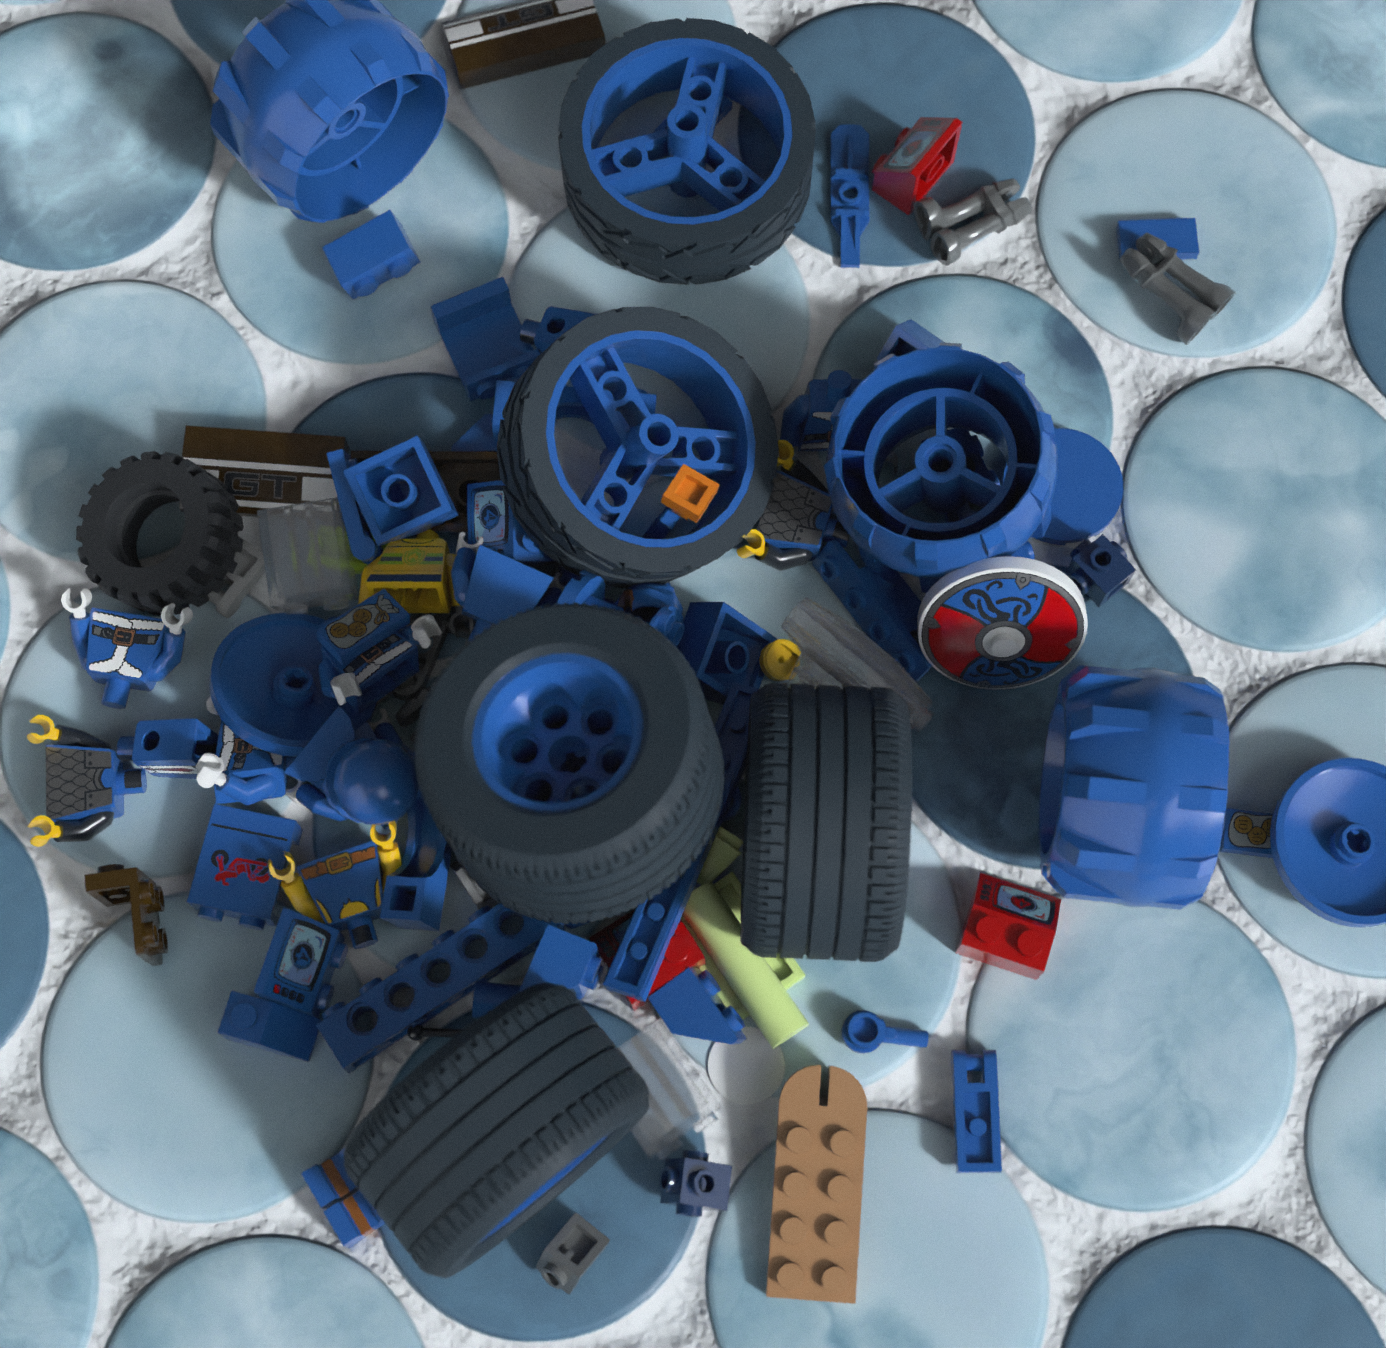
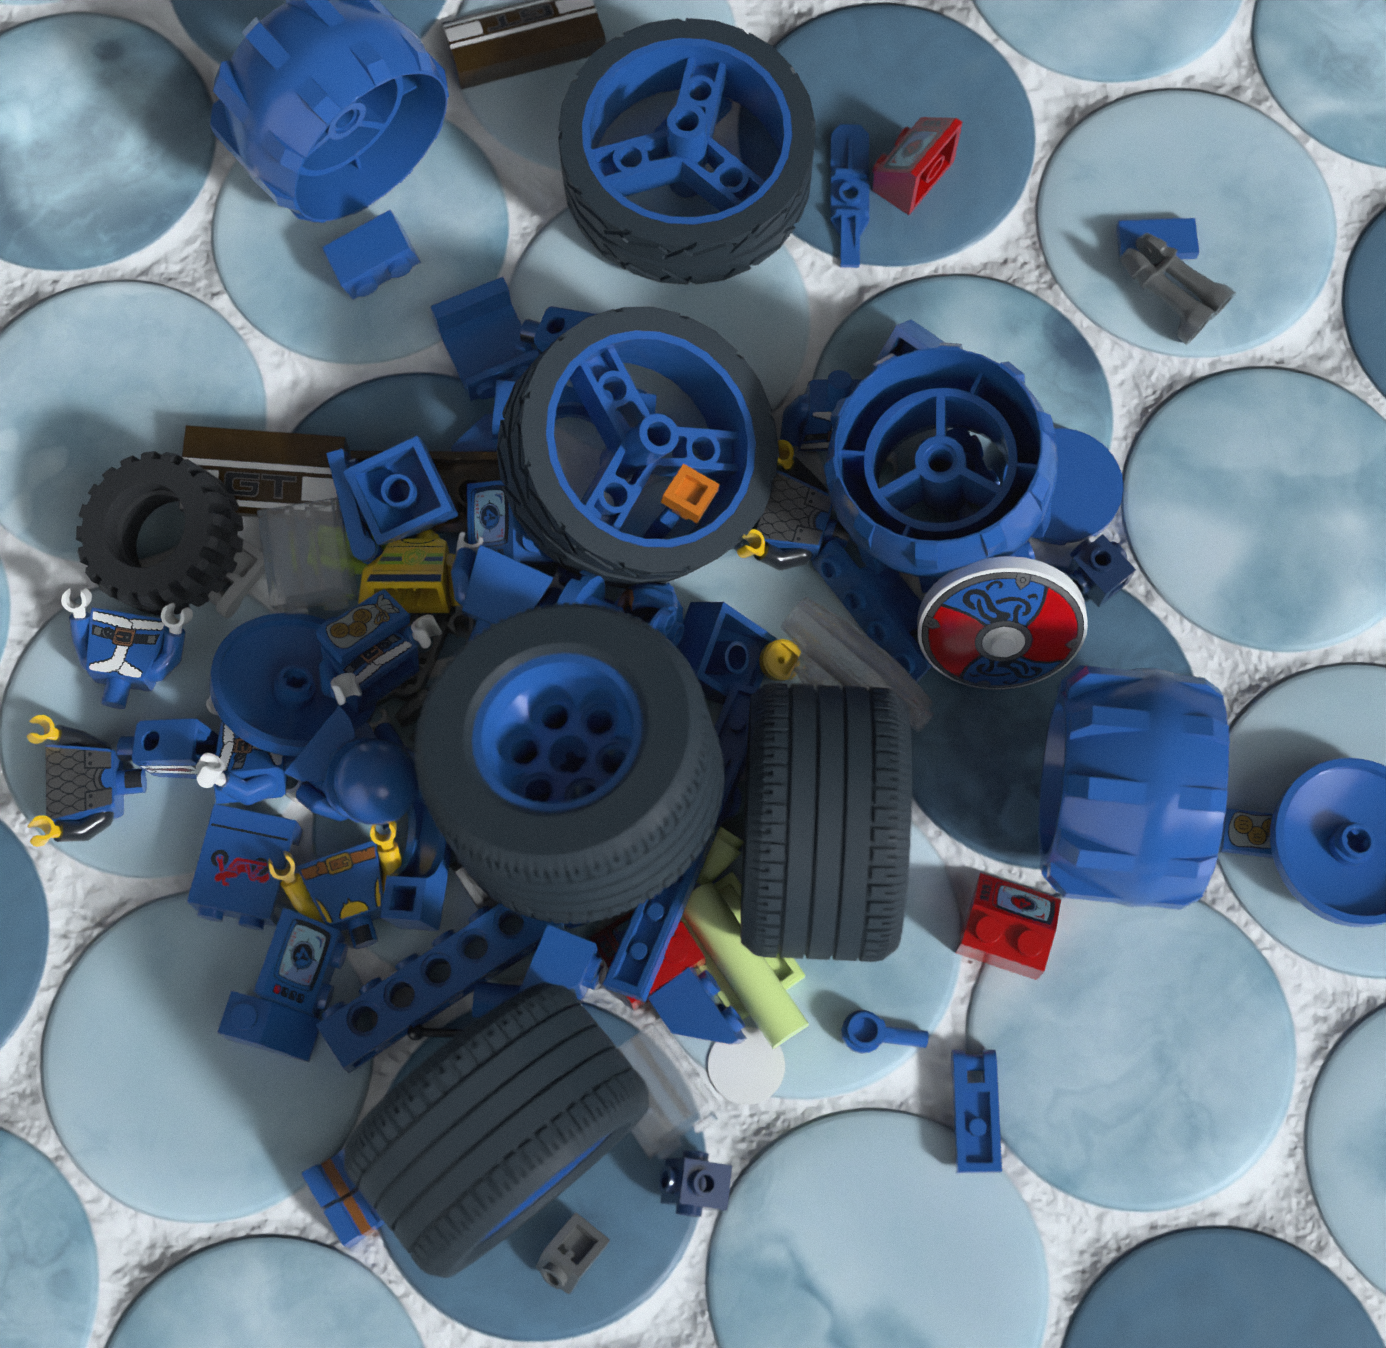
dark brown bracket [84,864,168,966] -> none
medium nougat plate [766,1064,867,1304] -> none
dark grey piece [914,178,1032,266] -> none

